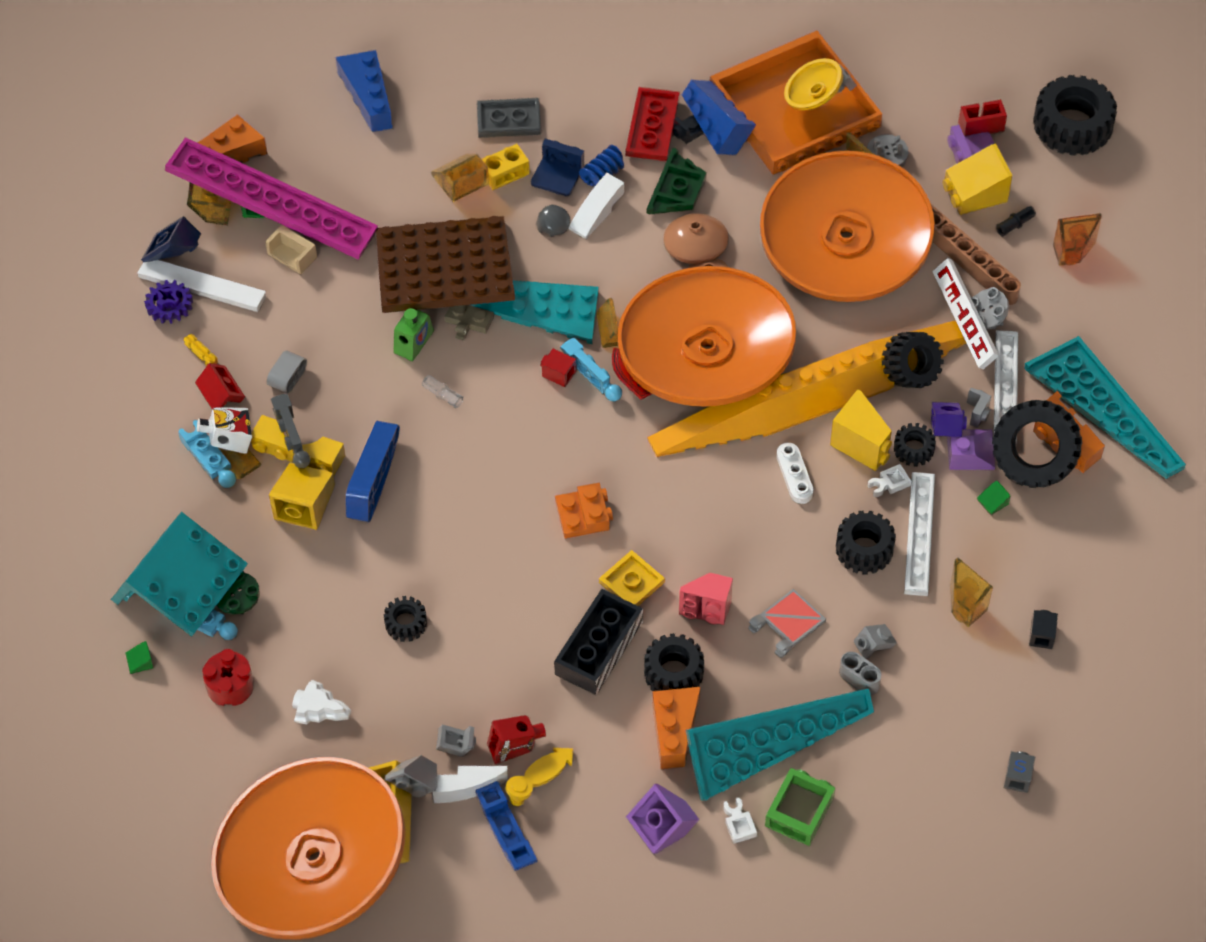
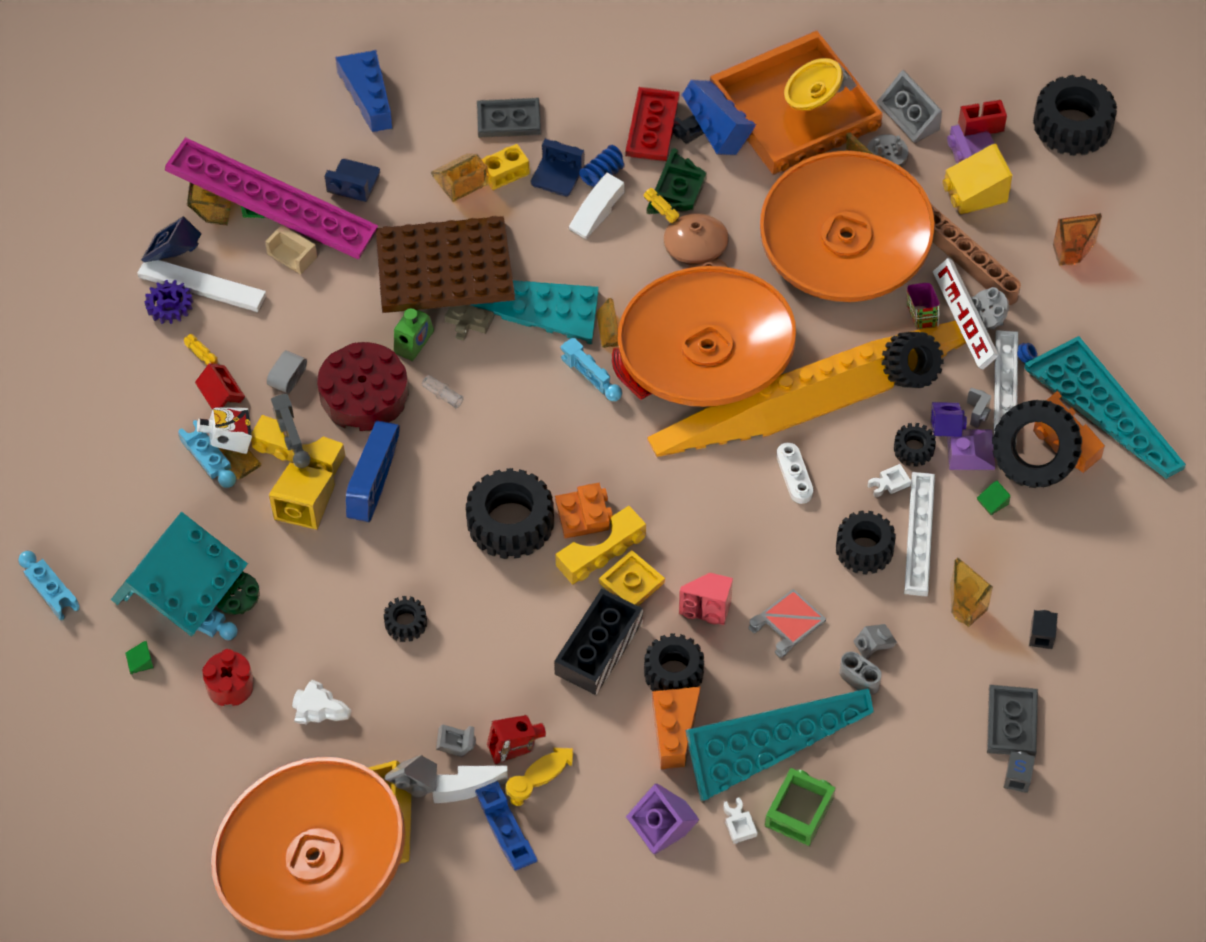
orange wedge [198,114,268,163] -> none
dark grey hair [536,205,571,237] -> none
red brick [540,348,576,387] -> none
yellow slope [830,389,892,471] -> none
black axle [996,206,1036,237] -> none
none -> medium azure plate [18,551,79,620]
none -> dark red piece [317,342,409,431]
none -> dark blue bracket [324,159,380,202]
none -> black tyre [466,468,554,559]
none -> yellow arch [555,506,646,585]
none -> yellow axle [643,188,680,223]
none -> light grey slope [877,70,942,143]
none -> piece [907,283,940,329]
none -> dark grey tile [987,685,1038,757]
none -> blue plate [1017,343,1038,363]

